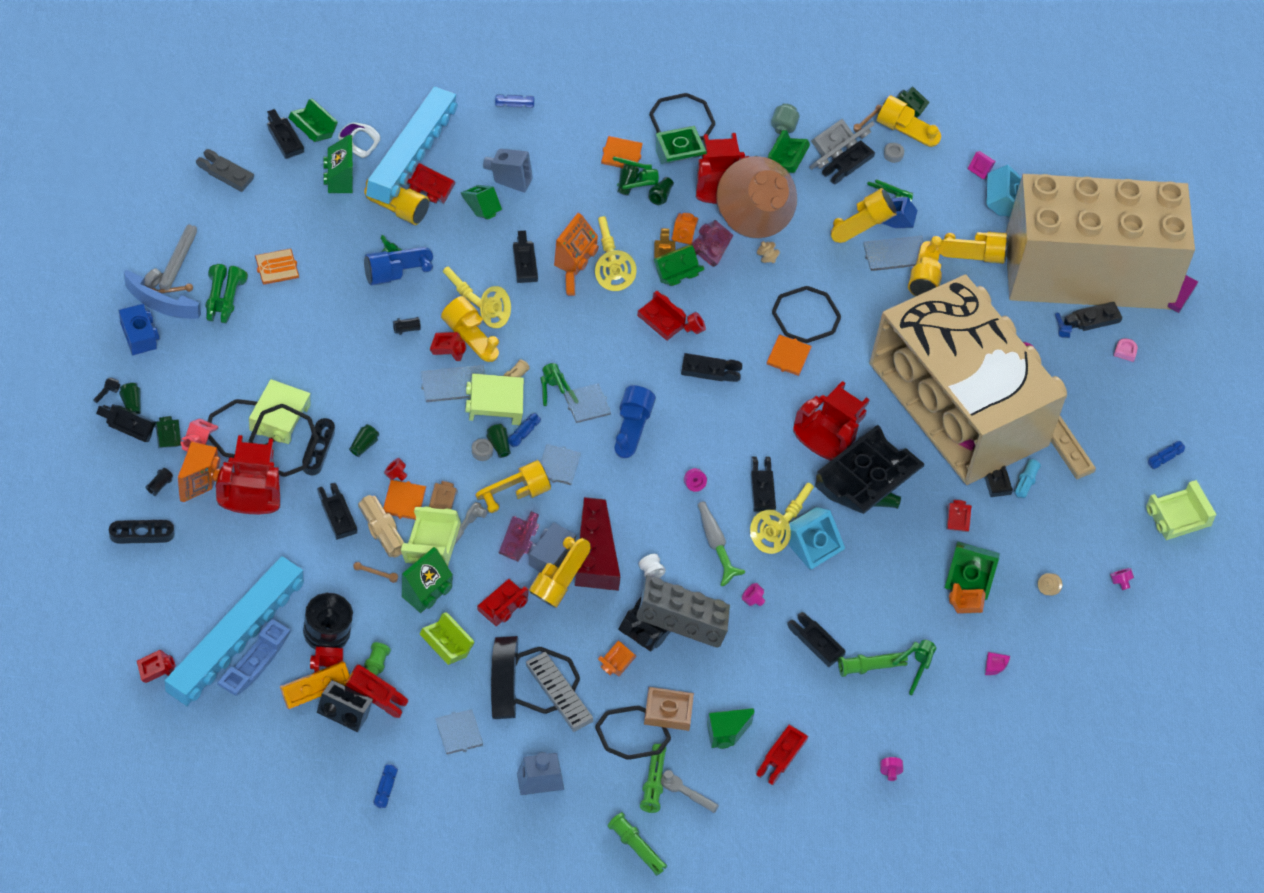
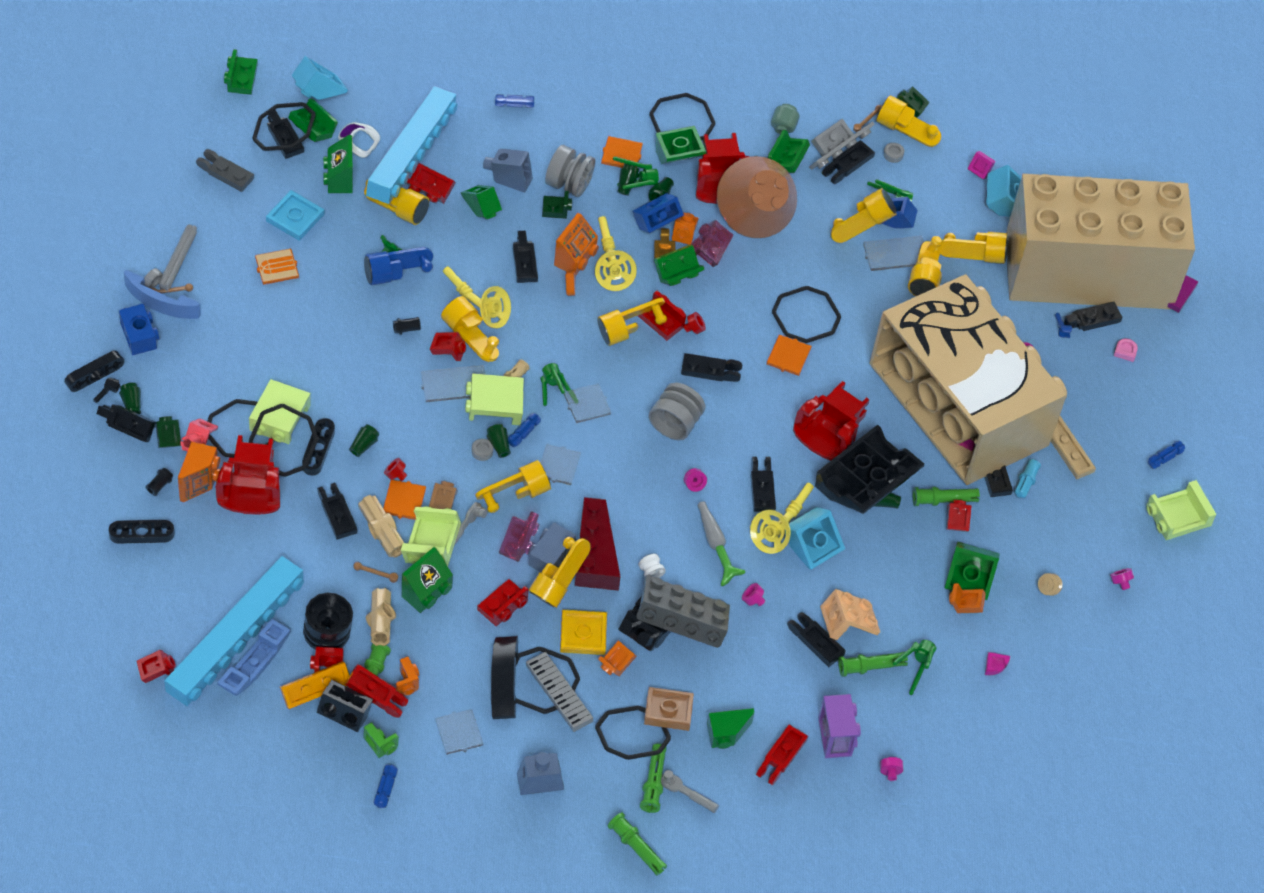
green piece [205,264,248,324] -> none
lime bracket [419,612,474,665] -> none
blue piece [614,385,656,458] -> none
tan wheel [757,241,780,263] -> none
none -> black beam [64,351,124,392]
none -> green bracket [224,49,258,95]
none -> black piece [252,102,316,151]
none -> medium azure tile [266,190,324,241]
none -> medium azure slope [292,56,348,100]
none -> bright green bracket [363,722,399,758]
none -> tan piece [366,588,396,646]
none -> orange bracket [396,657,419,696]
none -> dark green bracket [542,190,572,219]
none -> light grey wheel [545,145,596,197]
none -> yellow tile [560,610,607,655]
none -> yellow piece [598,298,667,346]
none -> blue brick [632,193,684,233]
none -> light grey wheel [649,383,706,440]
none -> medium lavender piece [818,694,861,758]
none -> light nougat bracket [820,589,880,640]
none -> bright green pin [912,486,980,506]

